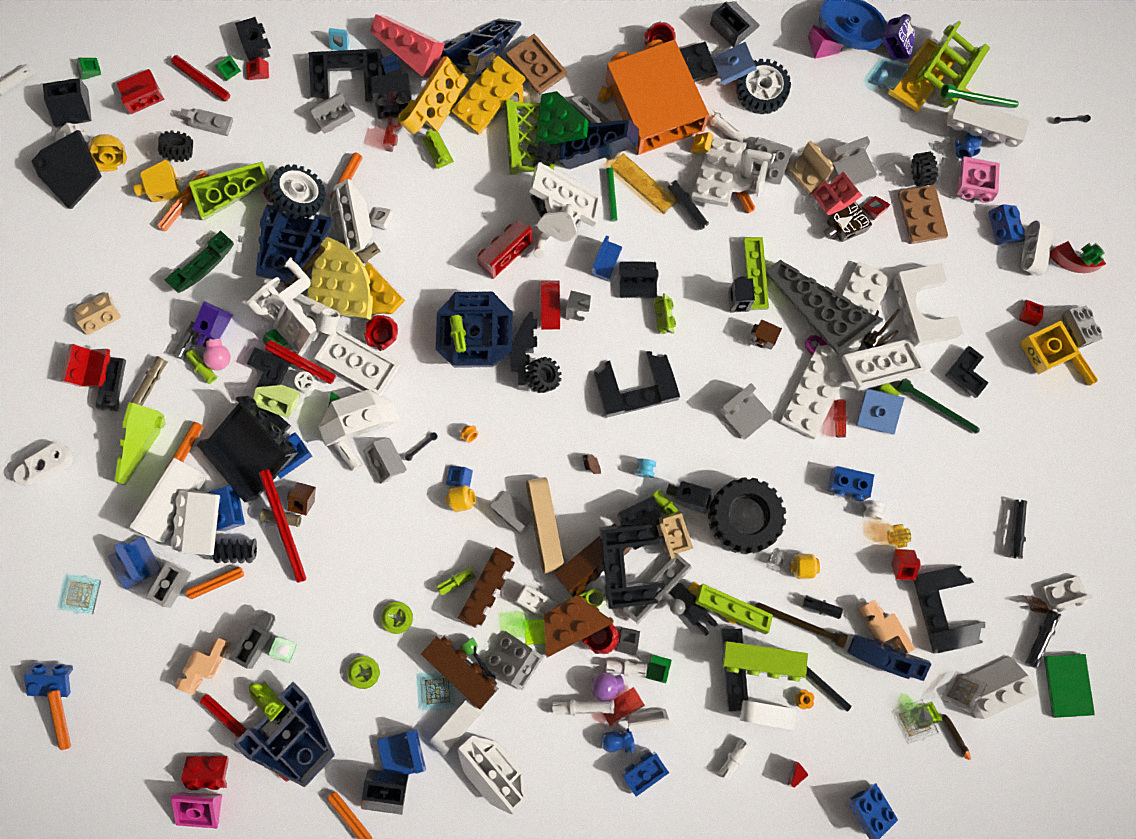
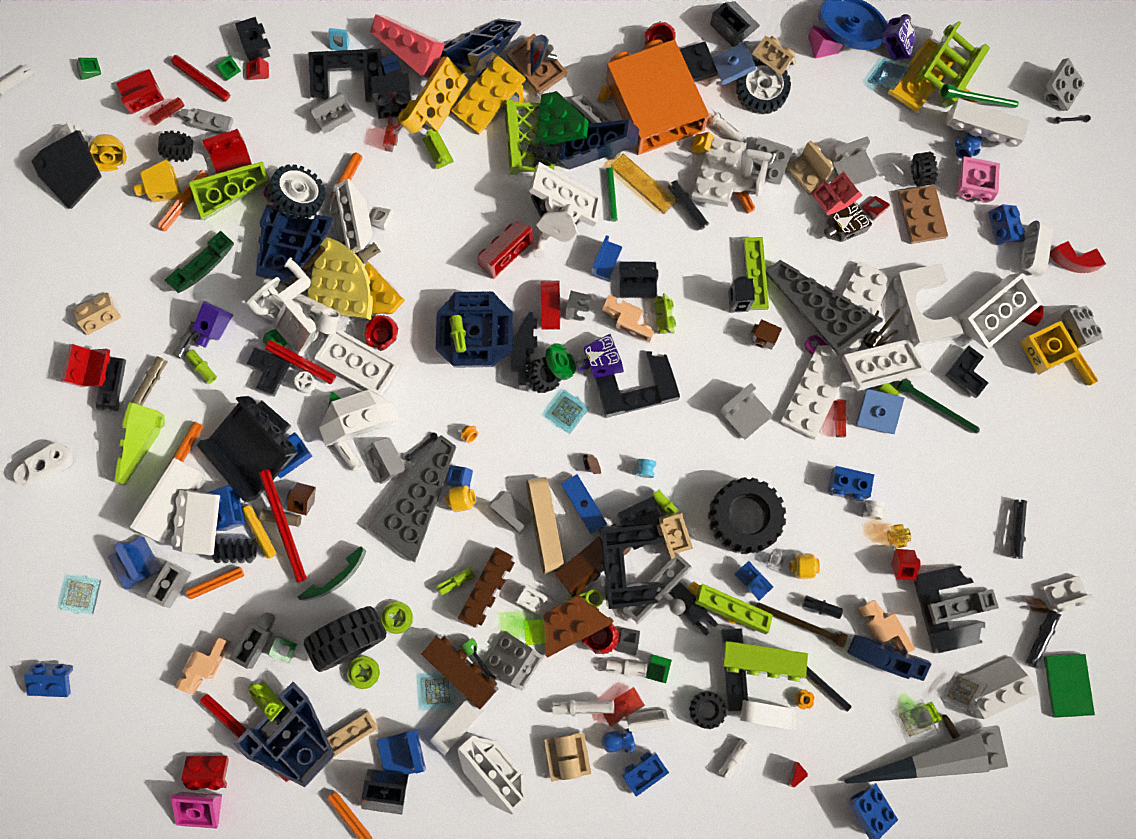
black slope [43,78,92,127] -> none
orange axle [47,690,71,750] -> none
bright pink piece [203,339,231,371] -> none
yellowish green slope [253,385,301,418] -> none
medium lavender piece [591,673,625,701] -> none
black torso [666,481,712,515] -> none
green gear [1079,242,1105,266] -> none
none -> clear red axle [148,97,185,125]
none -> red bracket [202,129,252,174]
none -> yellow axle [242,505,277,559]
none -> dark green slope [297,546,366,601]
none -> black tyre [303,606,387,672]
none -> tan tile [327,711,378,757]
none -> dark grey wing [368,435,457,563]
none -> shield [530,34,557,76]
none -> tan plate [544,732,591,782]
none -> green tile [545,343,576,380]
none -> piece [545,389,590,434]
none -> blue tile [561,474,607,534]
none -> dark purple torso [576,334,624,378]
none -> light nougat plate [602,295,654,343]
none -> black tyre [689,691,727,729]
none -> blue hips [734,561,773,601]
none -> tan bracket [752,35,796,76]
none -> light grey plate [844,725,1008,784]
none -> dark grey slope [928,589,999,625]
none -> white slope [958,273,1042,349]
none -> light grey plate [1044,58,1085,111]

